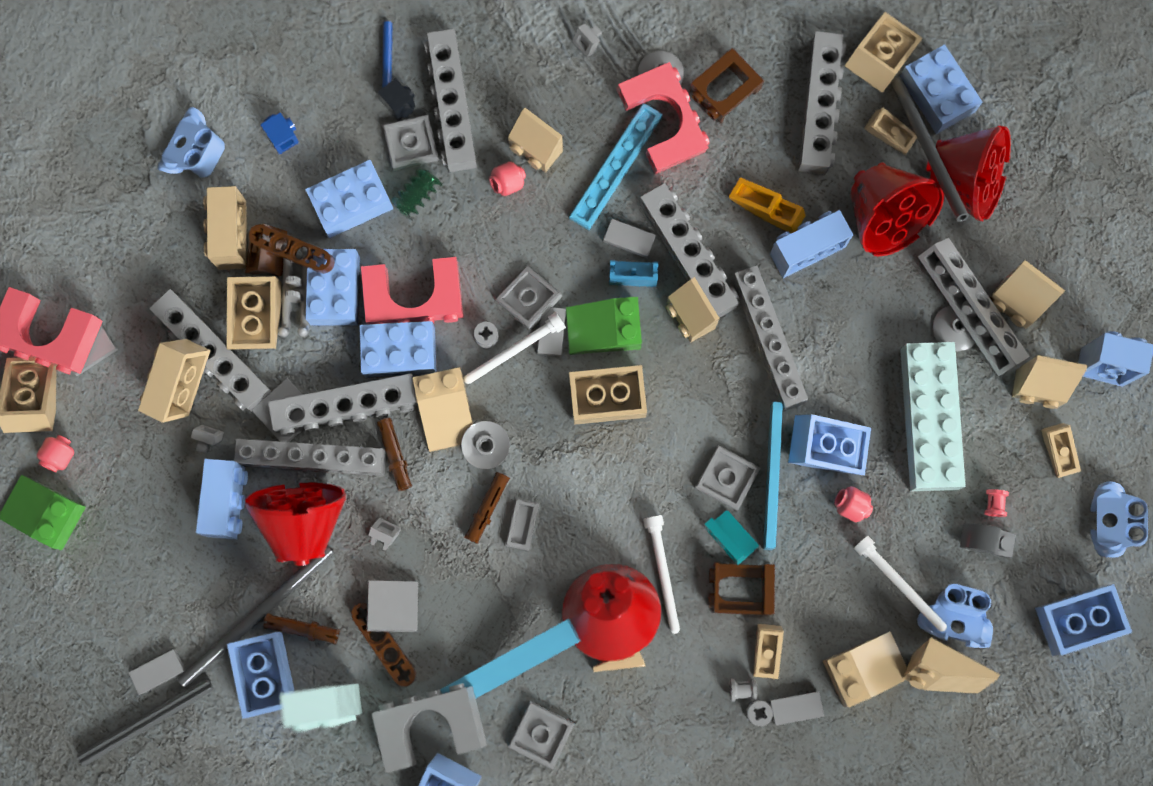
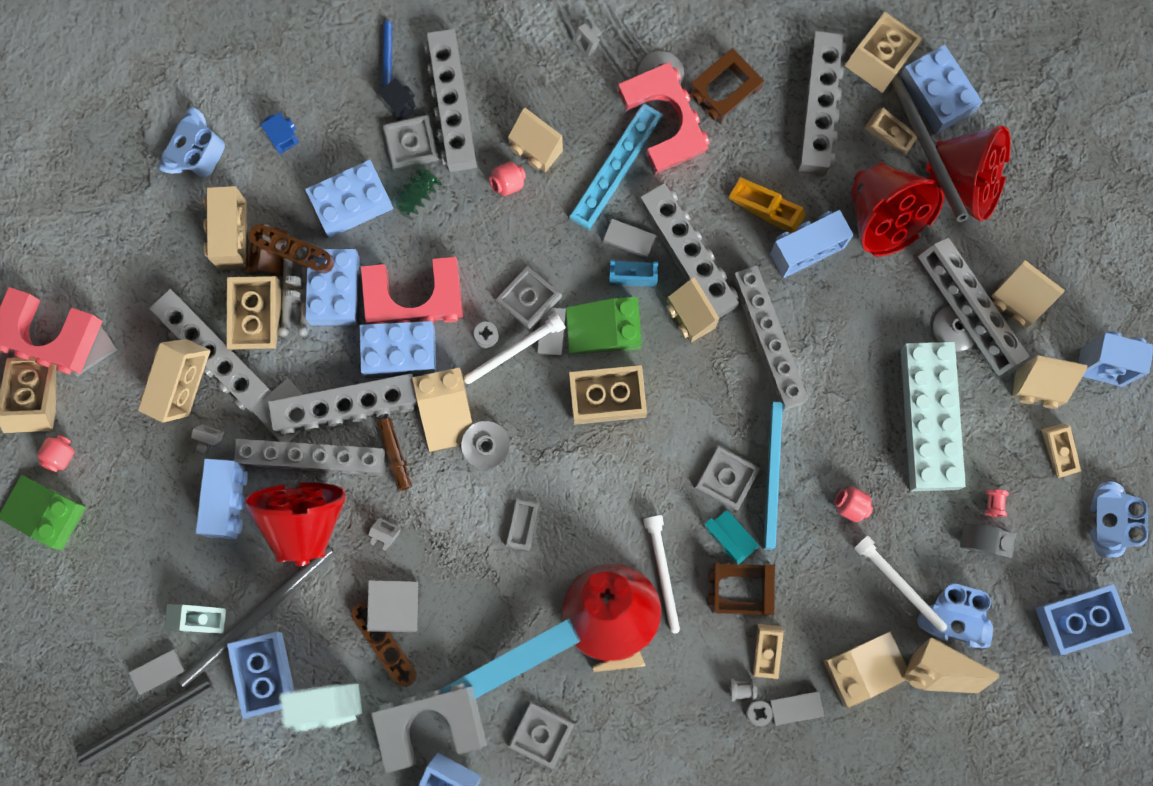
reddish brown pin [263,613,340,644] -> none
reddish brown pin [464,472,510,544] -> none
light blue slope [788,414,871,475] -> none
none -> light aqua slope [164,604,226,633]

